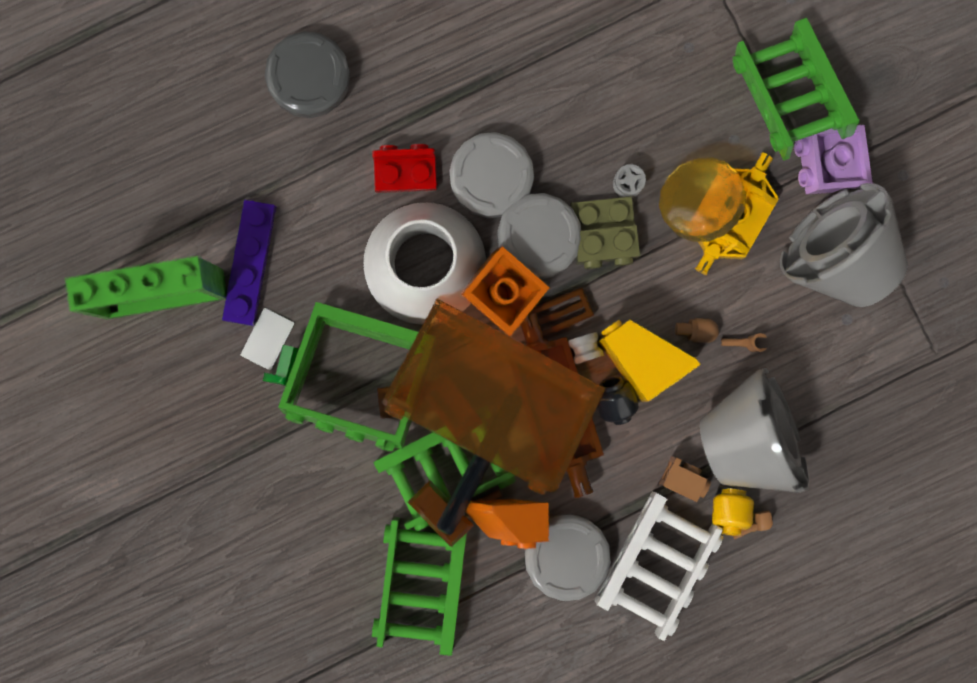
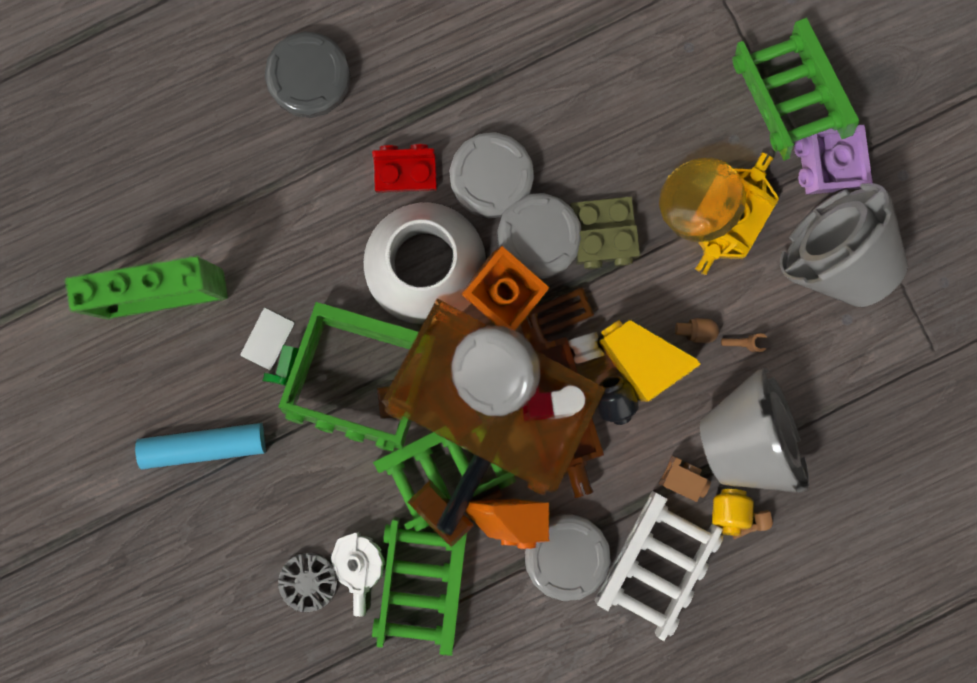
dark purple plate [222,200,276,326] -> none
light grey wheel [613,164,646,198] -> none
none -> medium azure brick [135,423,266,470]
none -> light grey wheel [278,553,337,612]
none -> white piece [331,532,385,616]
none -> light grey piece [452,326,540,416]
none -> leg [522,385,585,422]

